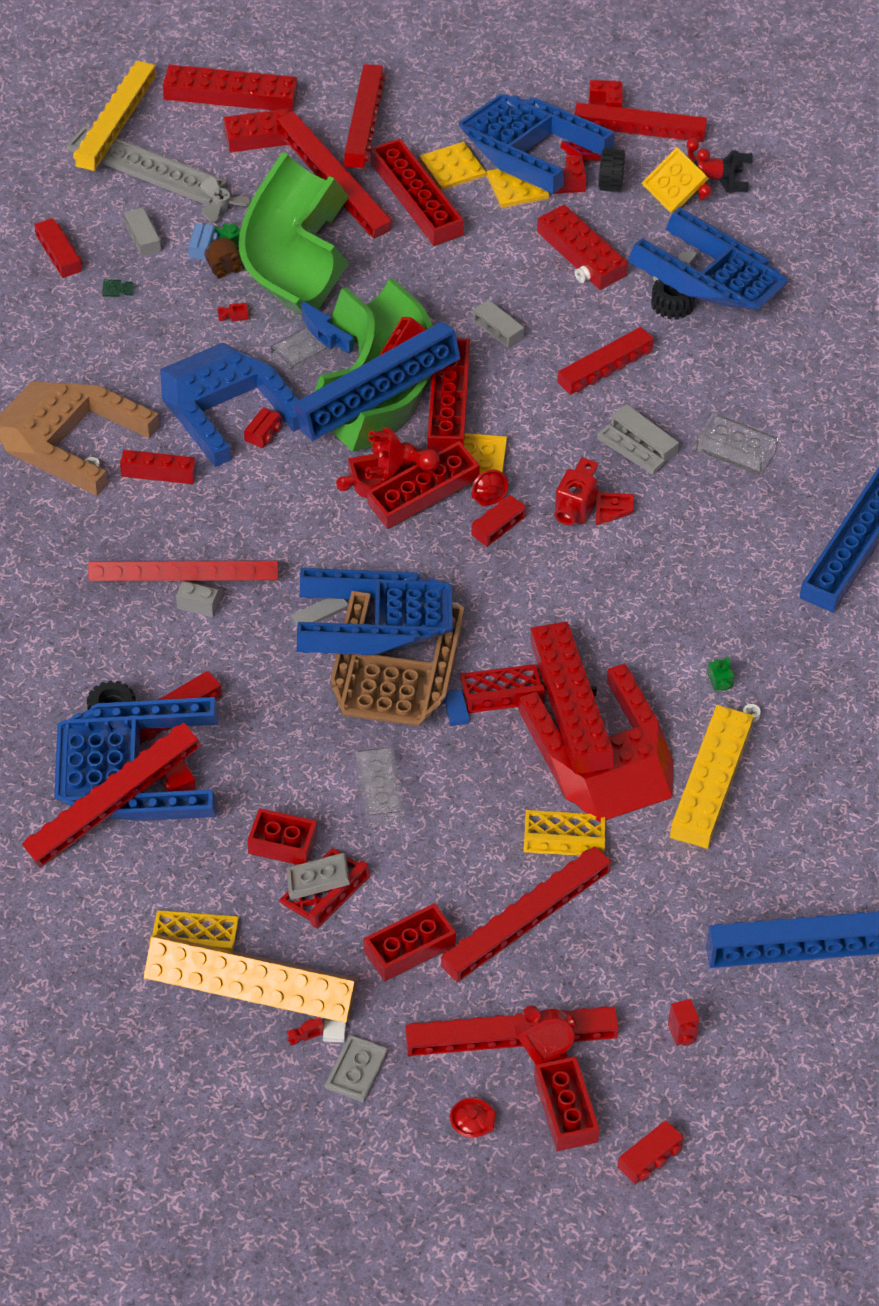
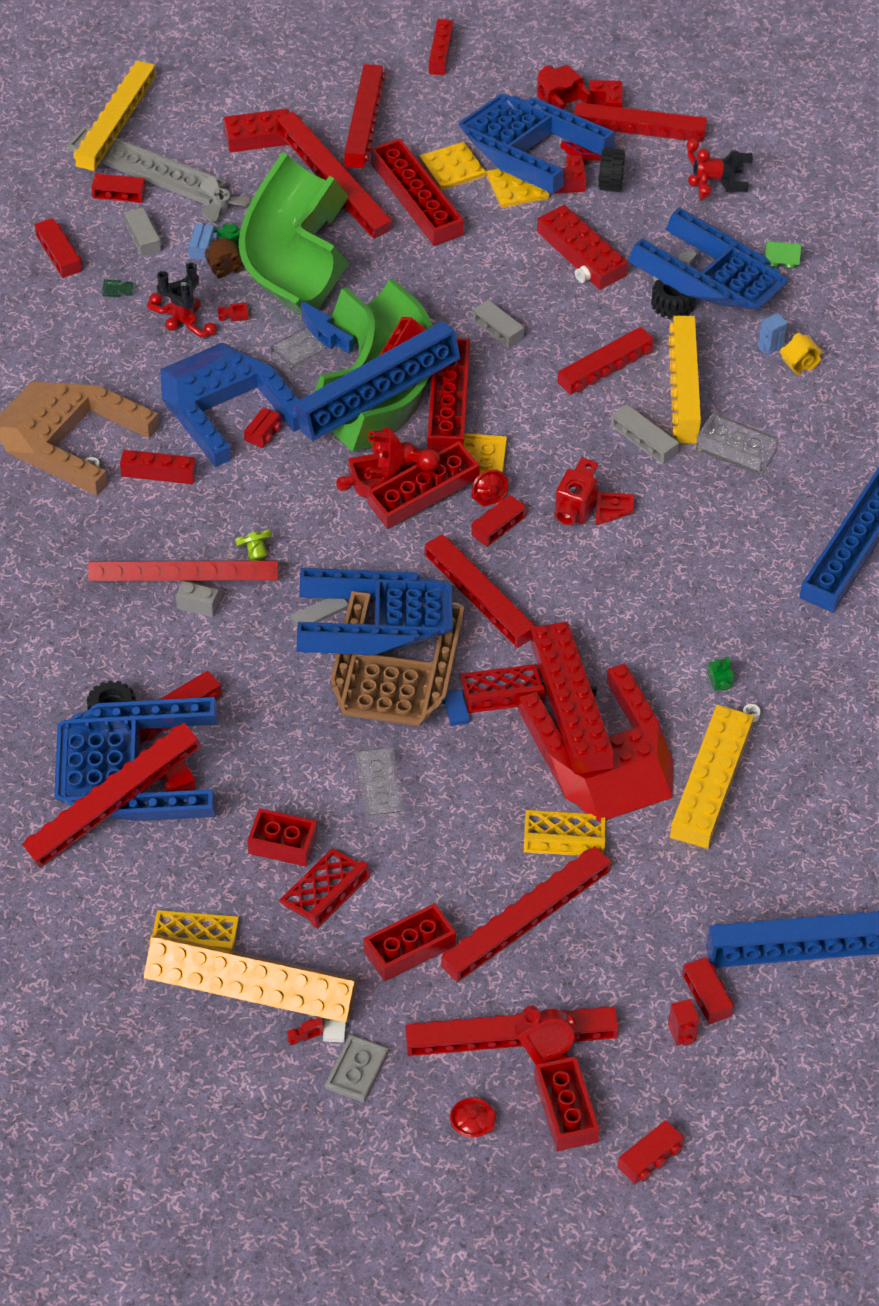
red brick [163,64,298,112] -> none
light grey tile [286,853,350,900] -> none
light grey plate [597,424,665,475] -> none
yellow plate [641,147,709,214] -> none
none -> red brick [91,173,146,203]
none -> wheel [147,263,217,338]
none -> lime plate [235,530,273,560]
none -> red brick [424,534,536,648]
none -> red brick [429,18,453,76]
none -> red piece [537,65,591,110]
none -> yellow brick [668,316,701,443]
none -> red brick [682,957,734,1024]
none -> medium blue brick [757,313,787,354]
none -> bright green slope [765,241,801,268]
none -> yellow brick [780,333,823,375]

